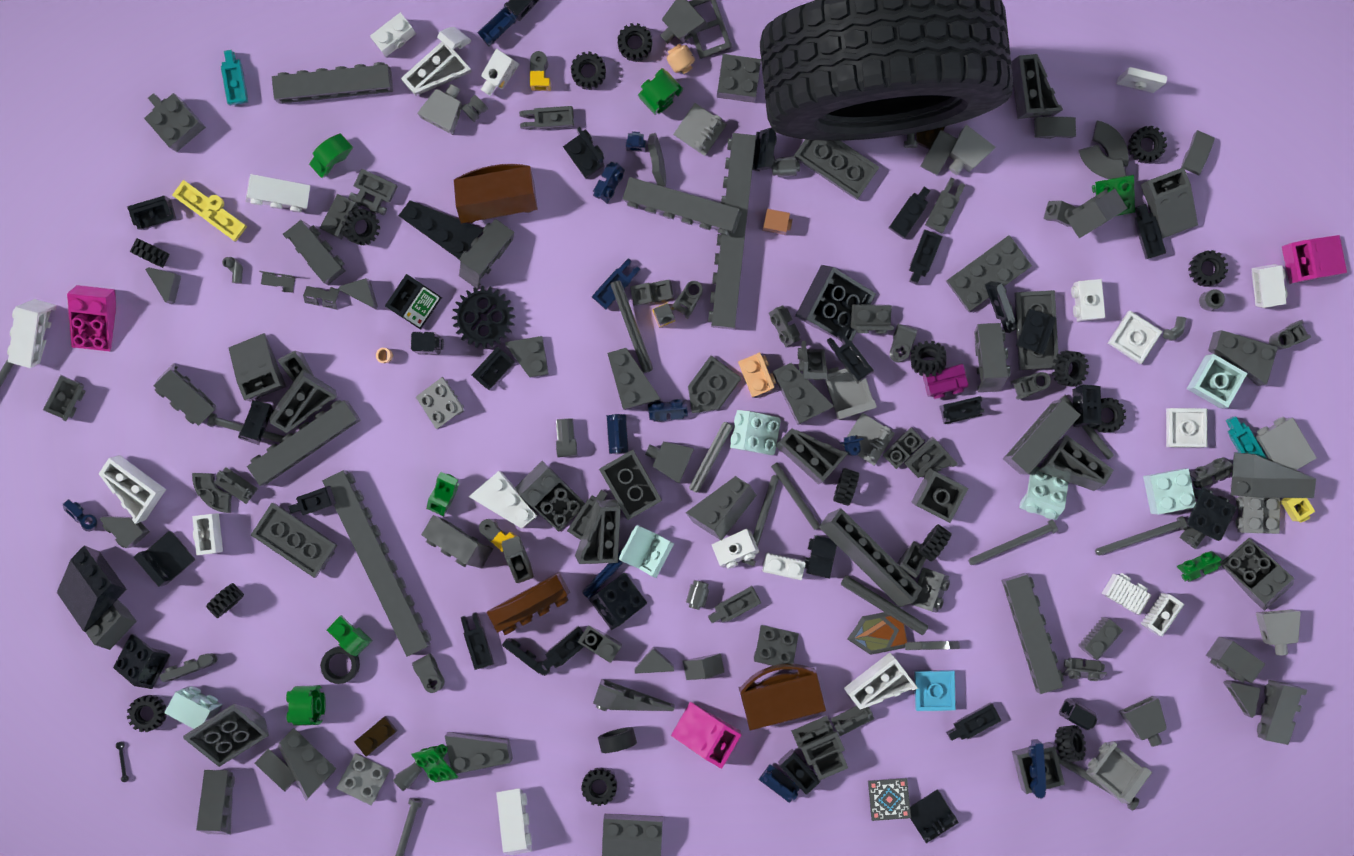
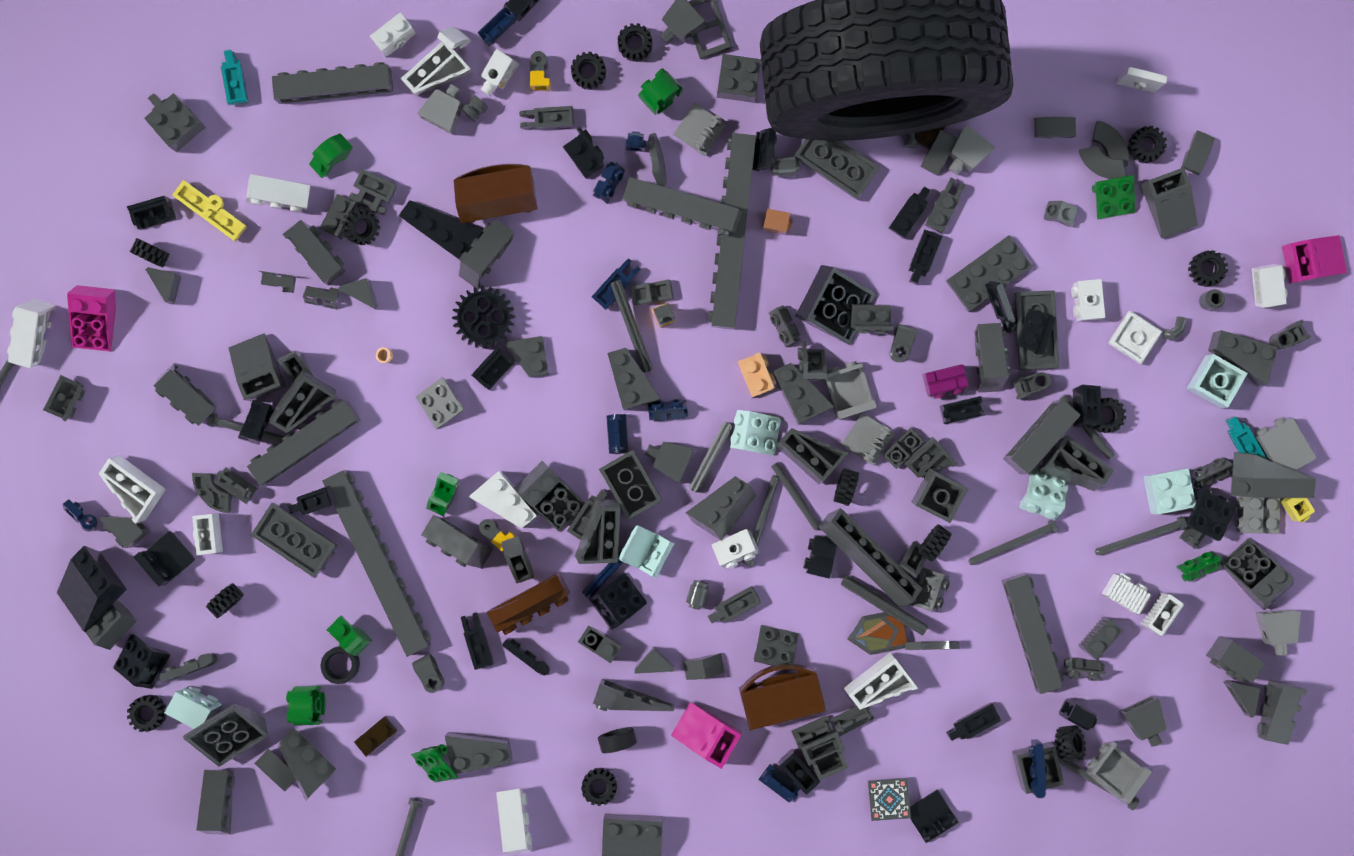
black hinge [116,741,129,782] -> none
dark grey arm [222,257,243,284] -> none
light grey hinge [336,753,390,805] -> none
slope [385,274,442,330] -> none
dark grey cone [393,762,423,791] -> none
black brick [411,332,444,355] -> none
black hinge [540,626,584,671] -> none
dark grey piece [556,418,577,458] -> none
light nougat head [666,44,695,74] -> none
dark grey piece [671,281,703,319] -> none
dark grey tile [688,356,742,413] -> none
white brick [762,552,805,580] -> none
black hinge [827,331,874,384] -> none
dark blue hinge [839,435,863,456] -> none
black tyre [910,341,946,377] -> none
medium azure plate [914,670,956,711] -> none
dark grey wedge [1011,54,1063,119] -> none
black tyre [1052,350,1089,387] -> none
dark grey brick [1067,189,1127,238] -> none
black hinge [1134,204,1166,259] -> none
white plate [1166,408,1207,447] -> none

